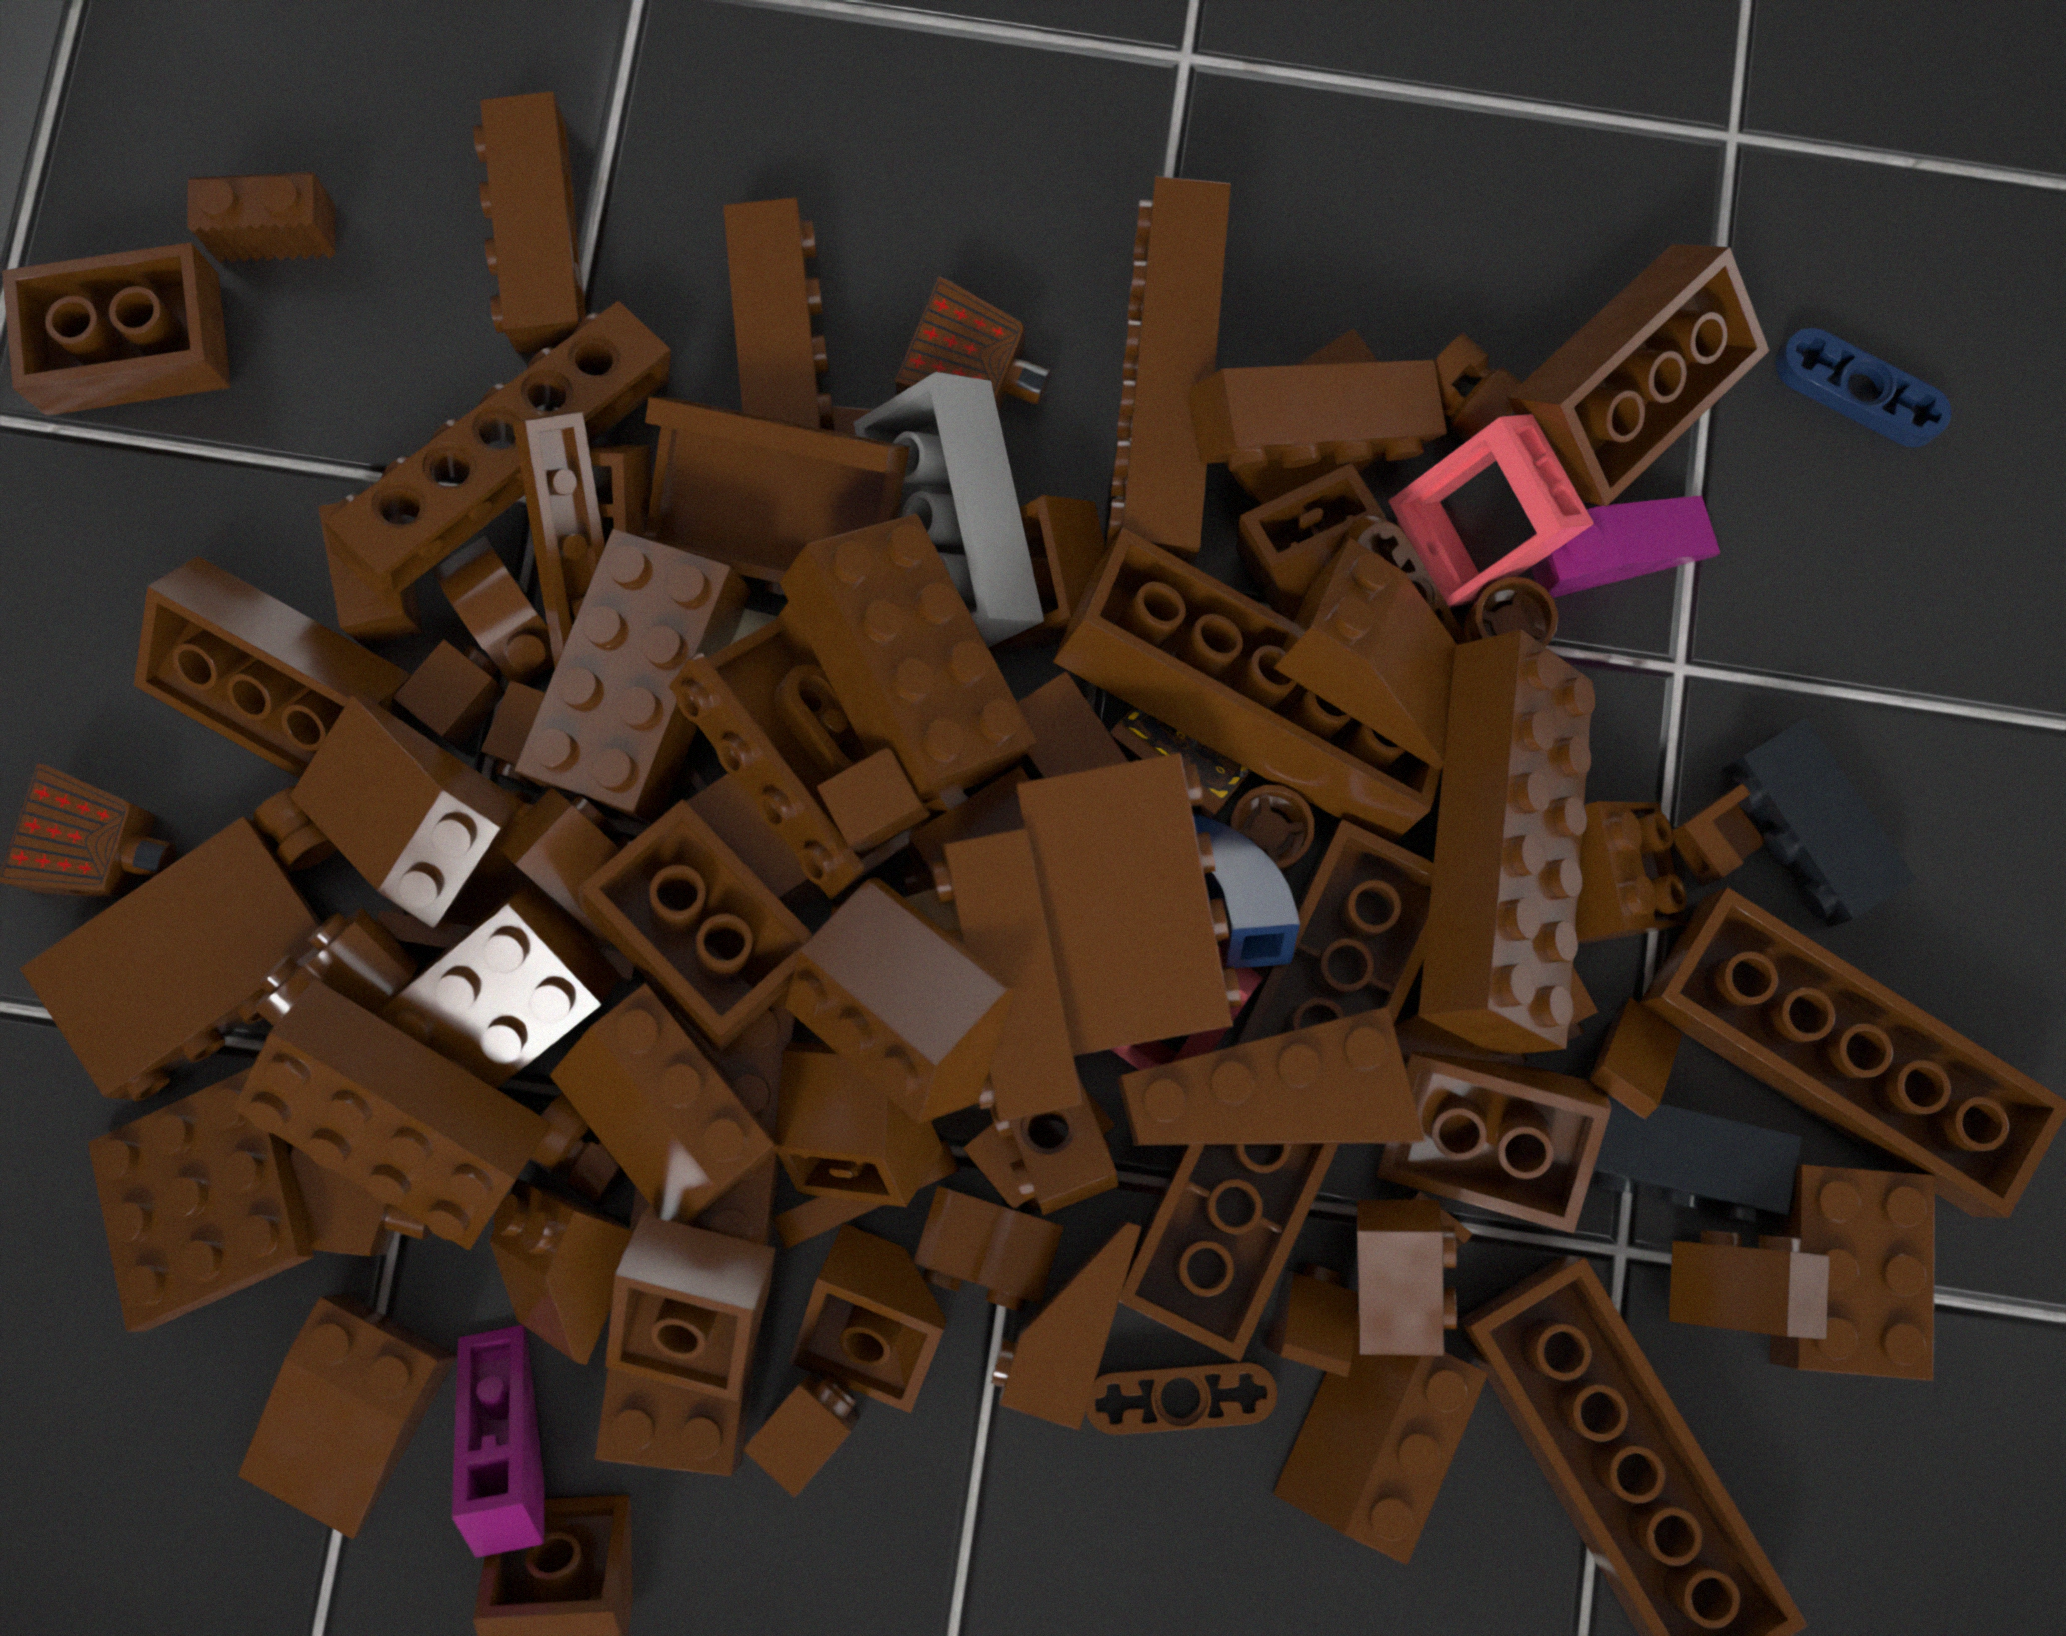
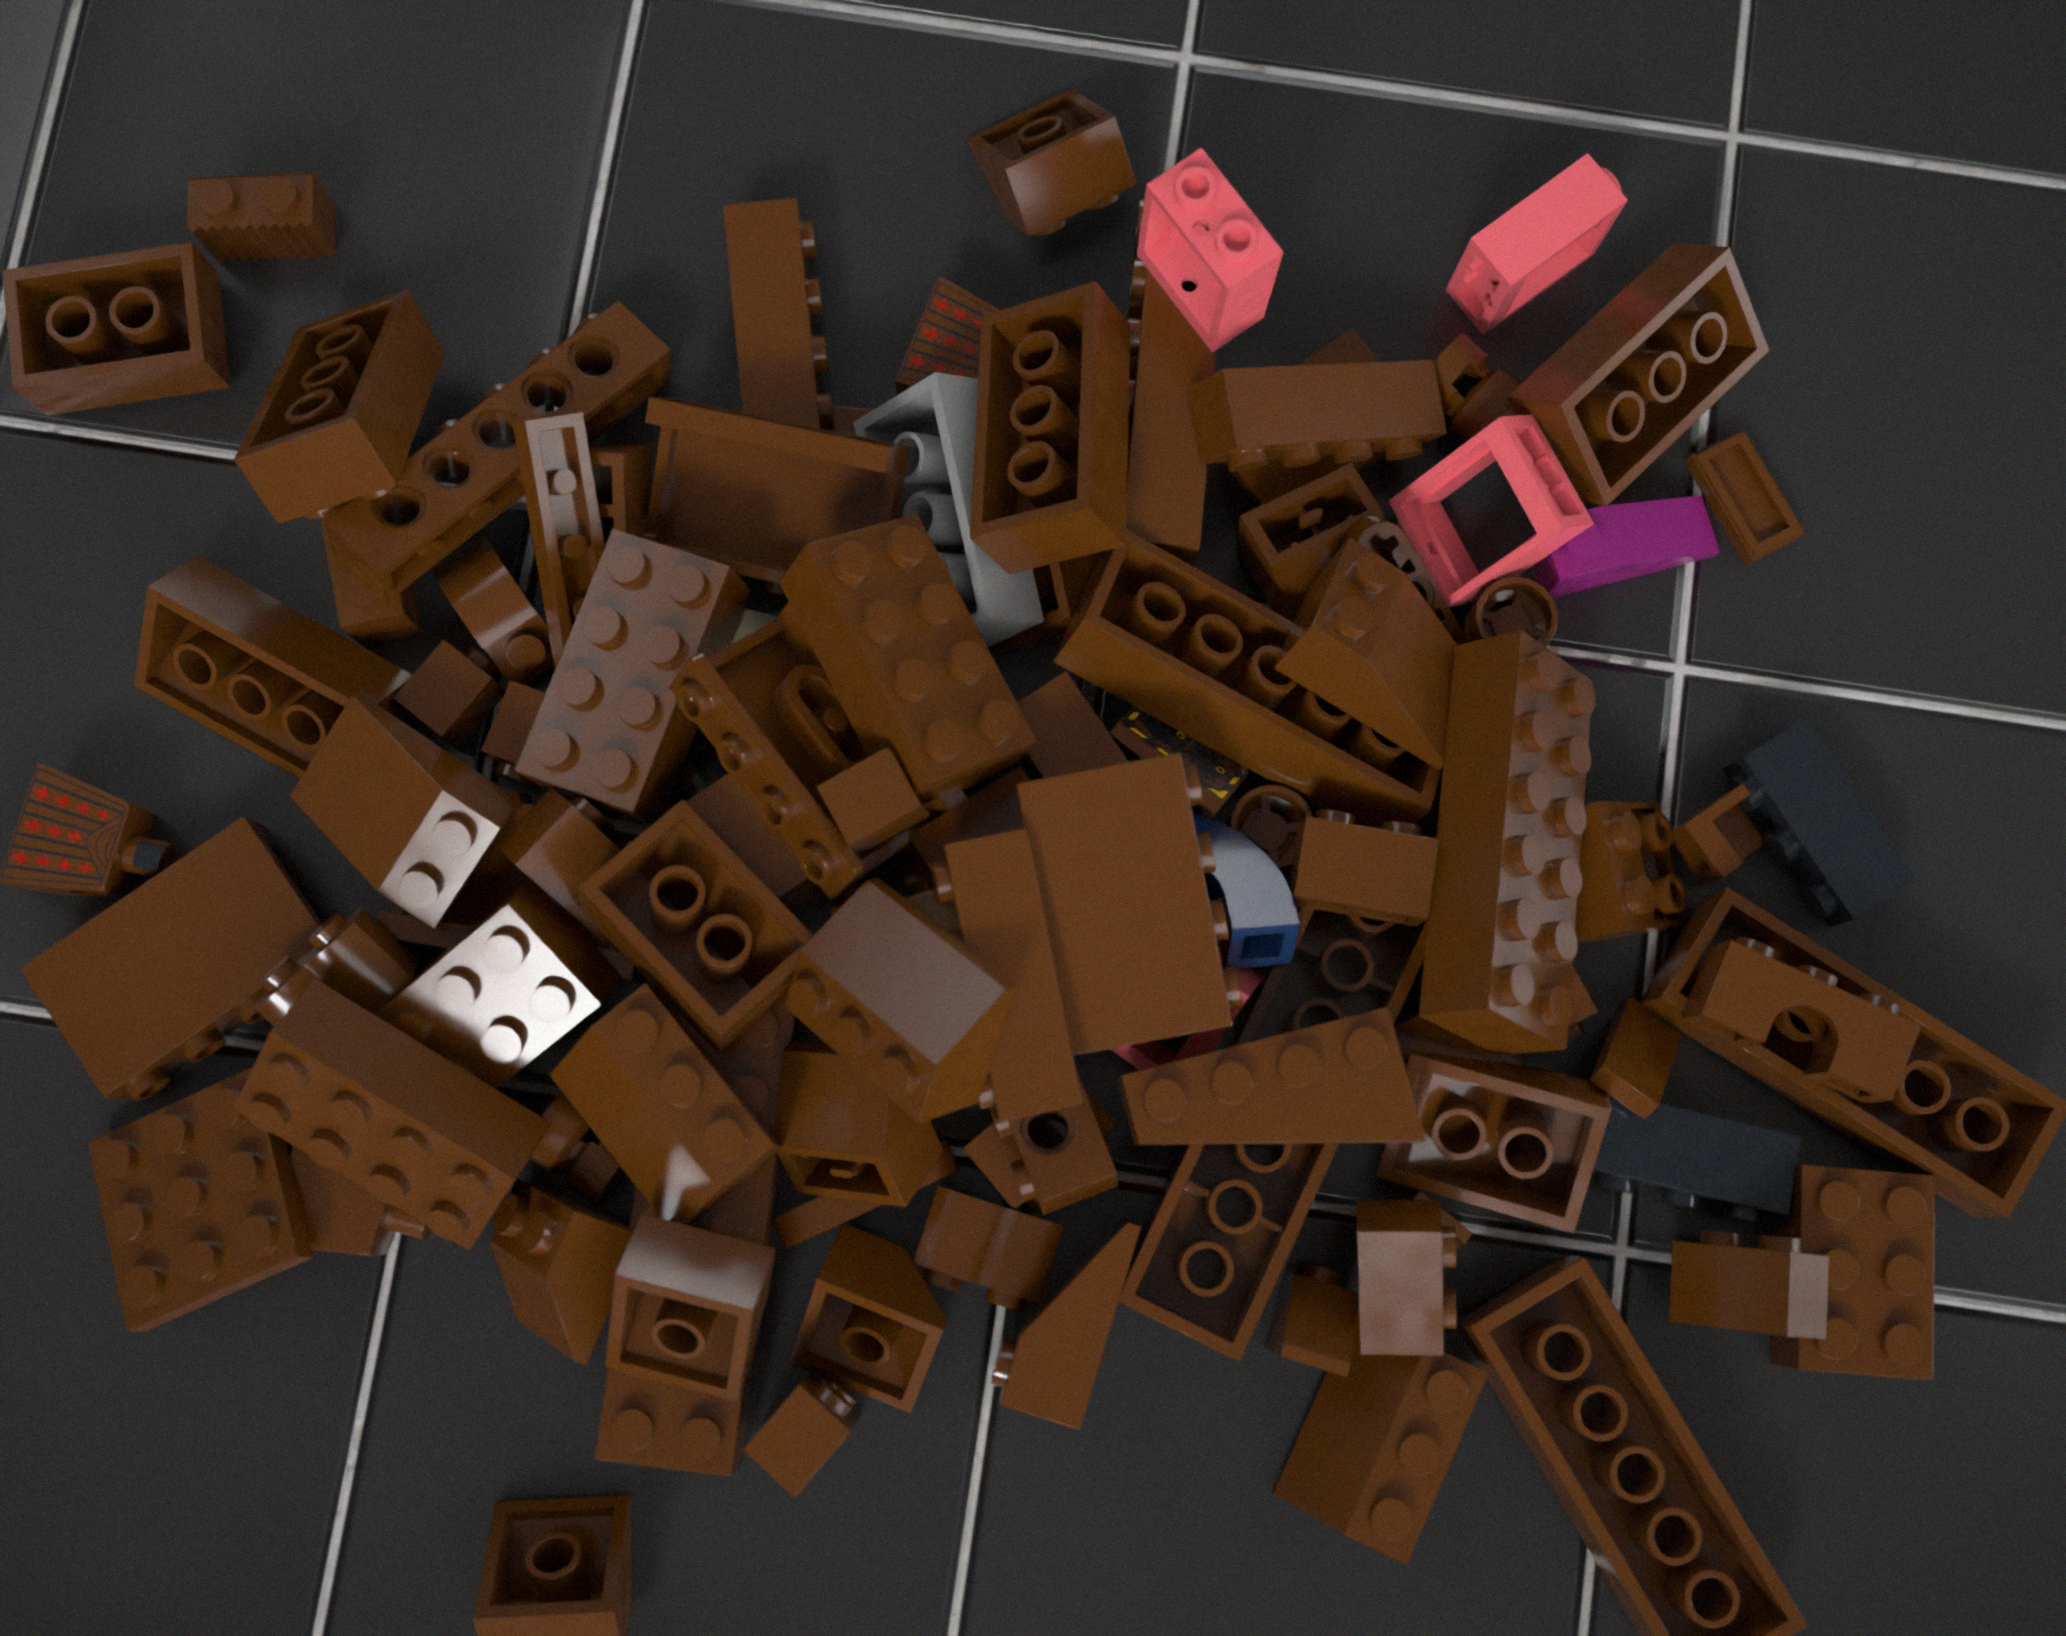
reddish brown slope [238,1293,457,1540] -> none
reddish brown wheel [253,785,338,873] -> none
magenta slope [452,1325,544,1558] -> none
reddish brown brick [473,91,587,354] -> none
reddish brown beam [1085,1360,1277,1435] -> none
dark blue beam [1775,328,1952,447] -> none
none -> reddish brown brick [234,289,445,524]
none -> reddish brown slope [966,88,1137,237]
none -> reddish brown brick [970,281,1130,574]
none -> coral window [1137,147,1283,353]
none -> reddish brown brick [1288,810,1440,927]
none -> coral window [1446,153,1628,335]
none -> reddish brown arch [1680,937,1921,1103]
none -> reddish brown tile [1684,428,1806,566]

